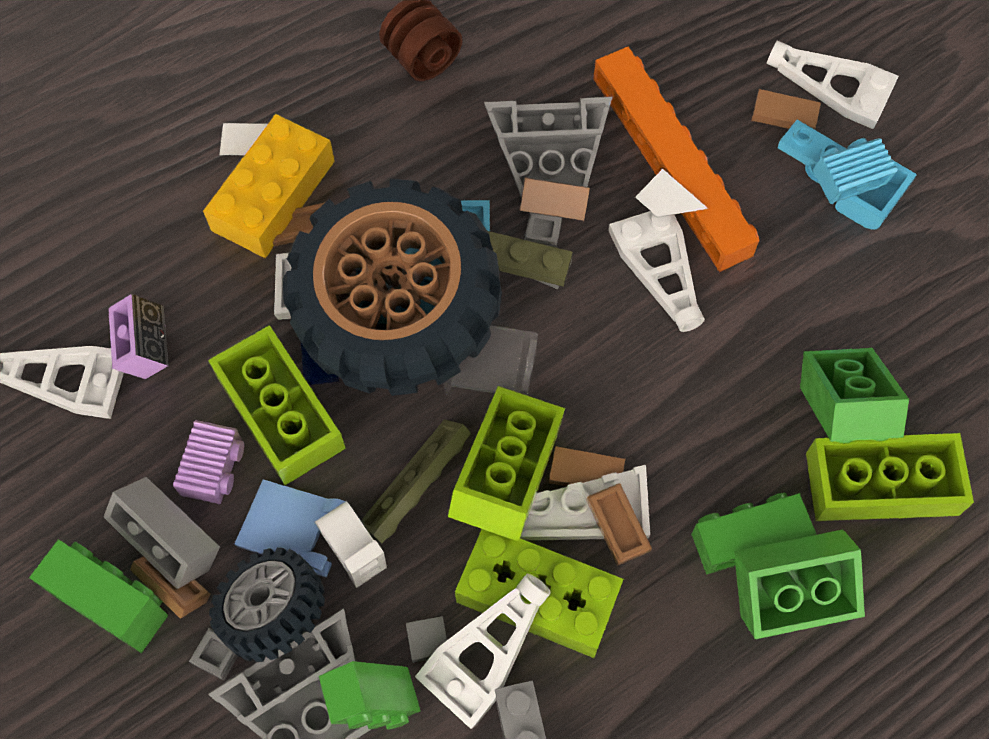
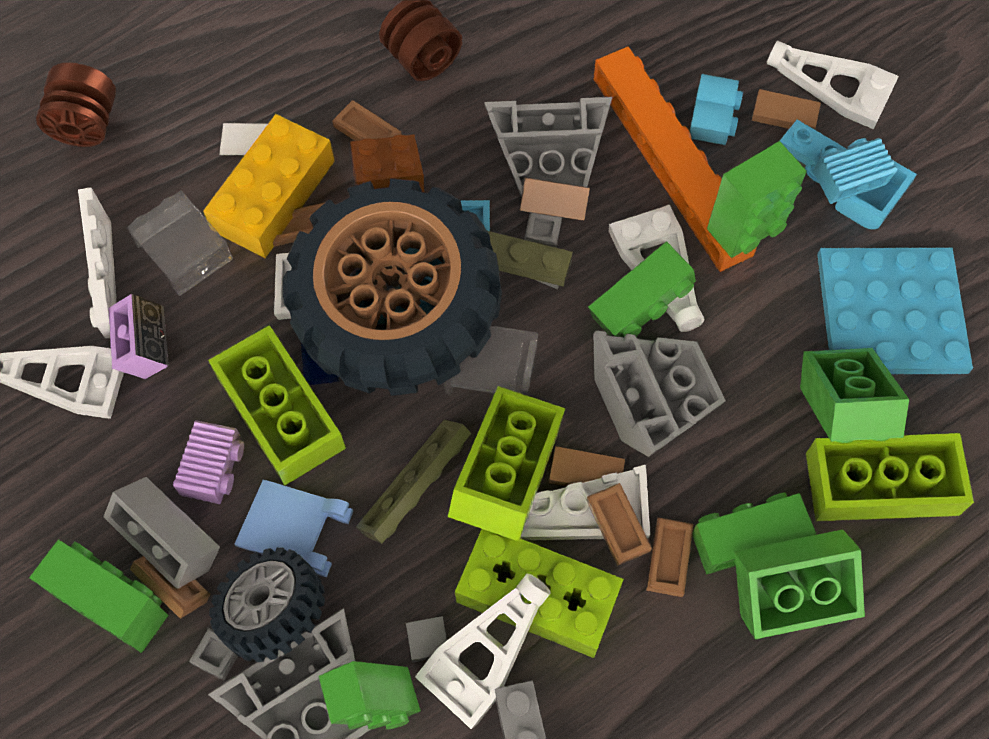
white tile [315,501,387,588] -> none
white sticker [635,169,709,217] -> none
none -> copper wheel [36,63,116,147]
none -> white wing [78,187,117,339]
none -> clear panel [126,190,233,296]
none -> medium nougat tile [333,100,401,141]
none -> dark orange brick [350,134,425,193]
none -> bright green brick [588,241,696,337]
none -> light grey wedge [593,331,726,457]
none -> medium nougat tile [646,518,694,597]
none -> medium azure brick [690,74,743,145]
none -> bright green brick [707,141,807,258]
none -> medium azure plate [817,248,973,374]

